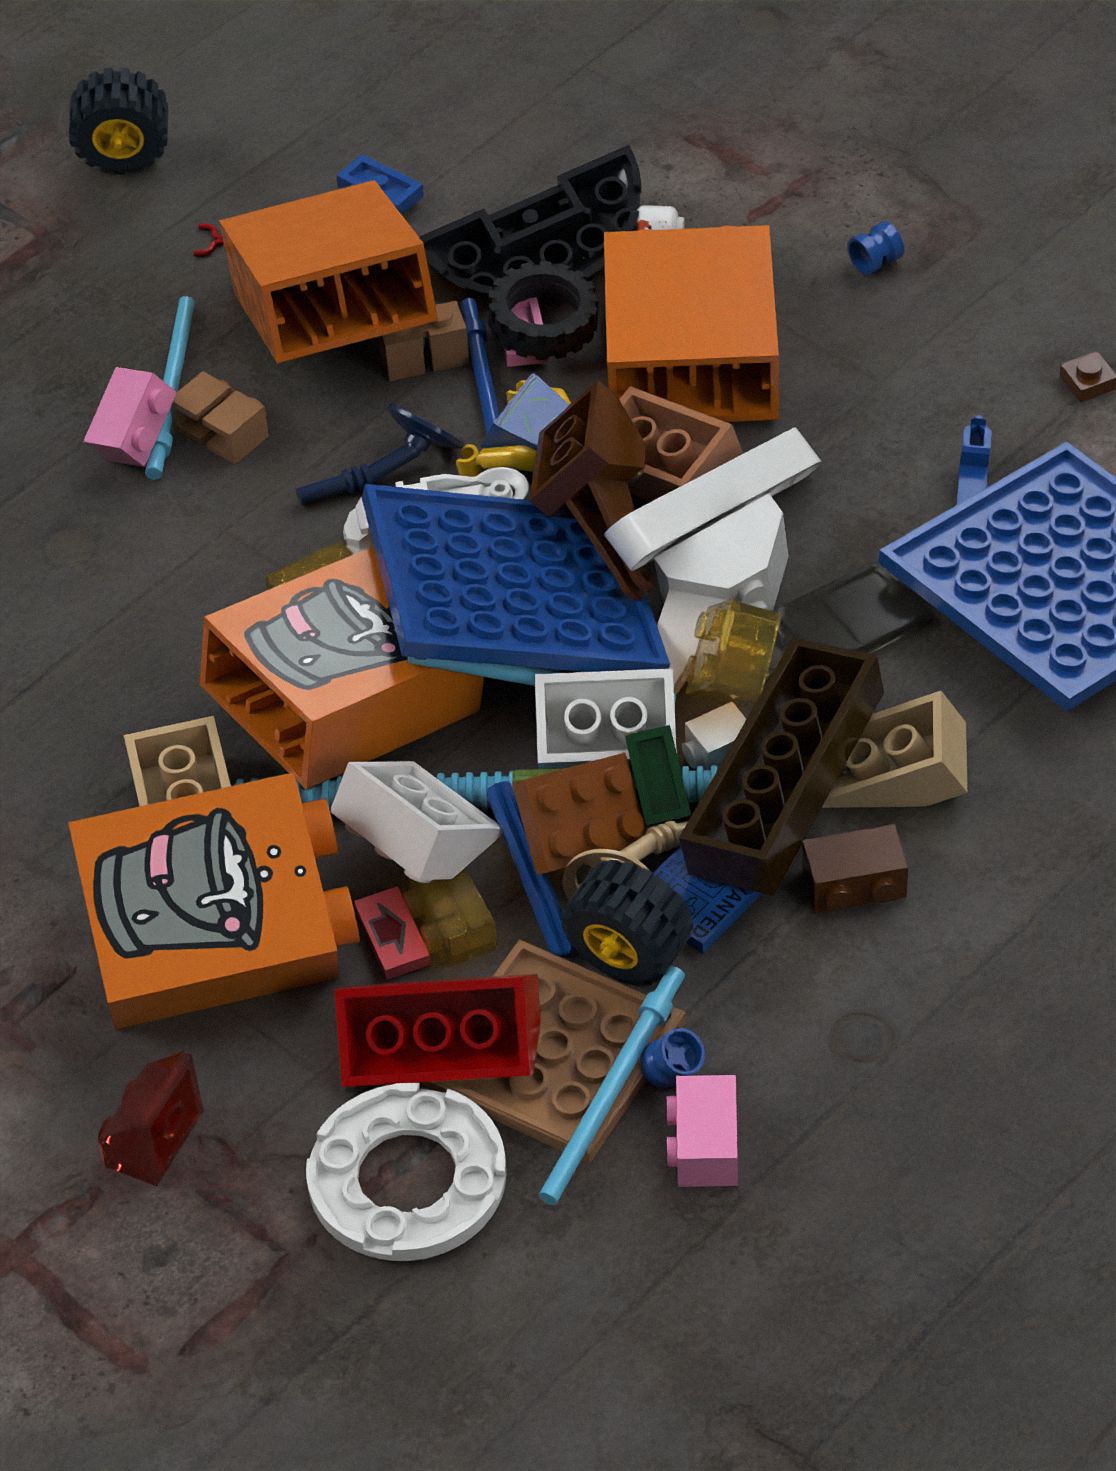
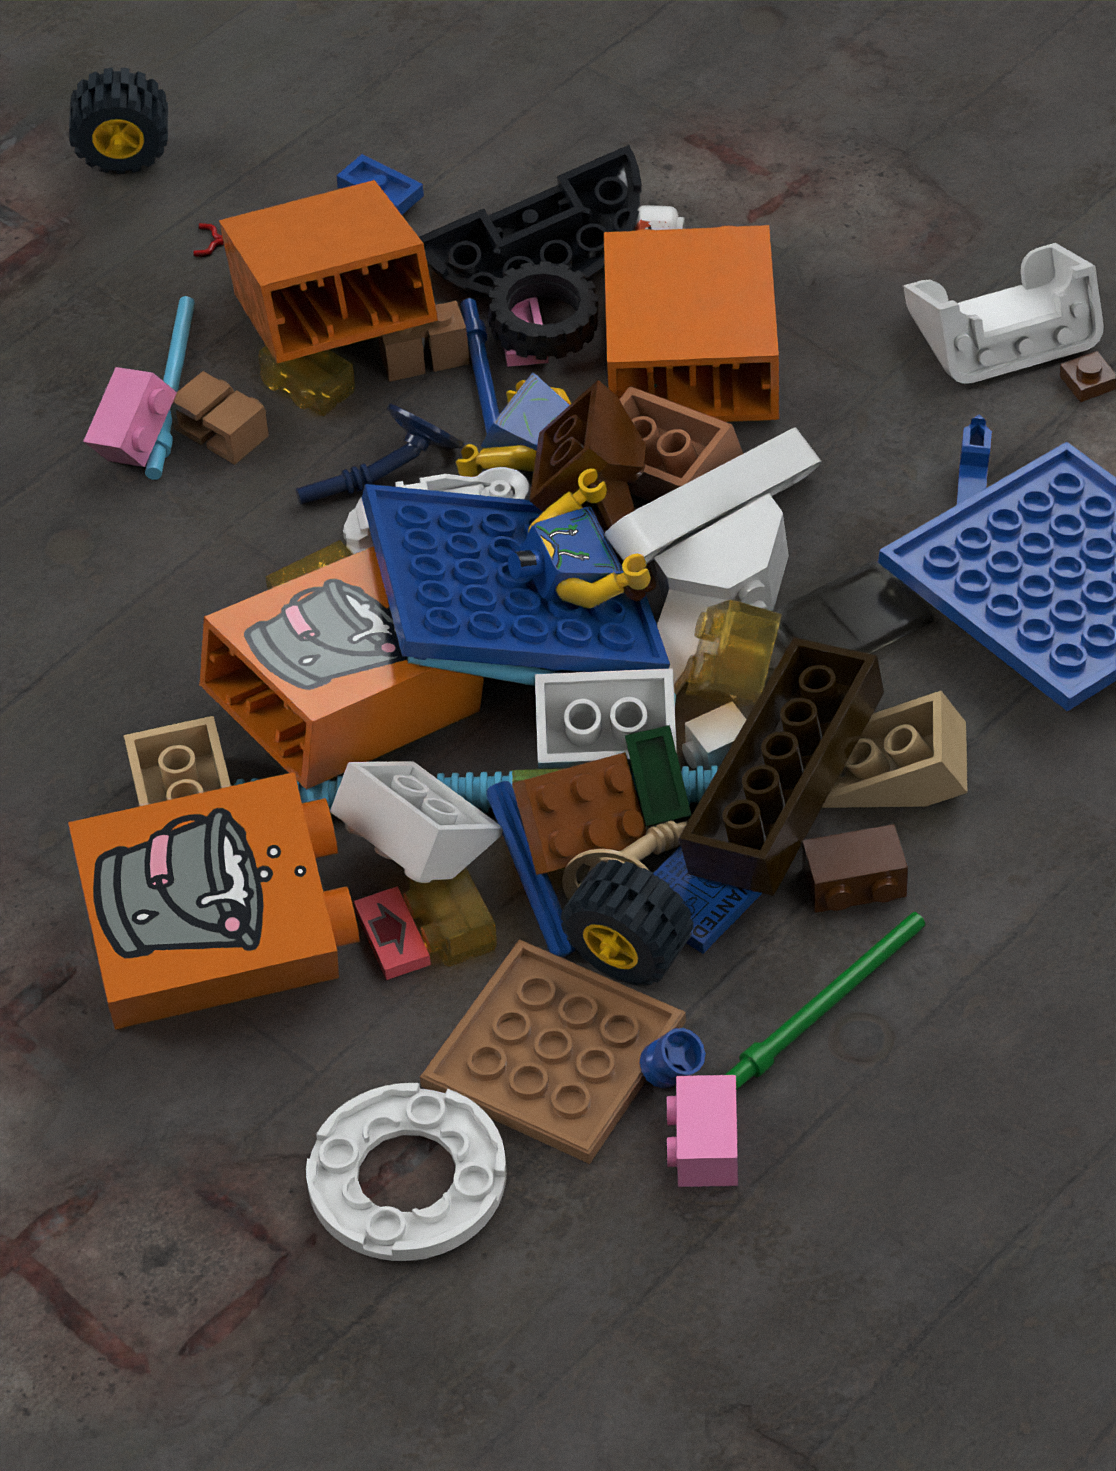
clear red slope [98,1051,204,1186] -> none
red slope [334,974,541,1087] -> none
medium azure bar [539,966,685,1205] -> none
blue wheel [847,221,904,275] -> none
none -> clear yellow brick [258,346,355,417]
none -> torso [508,469,651,608]
none -> green bar [725,912,926,1090]
none -> white windscreen [903,243,1104,384]

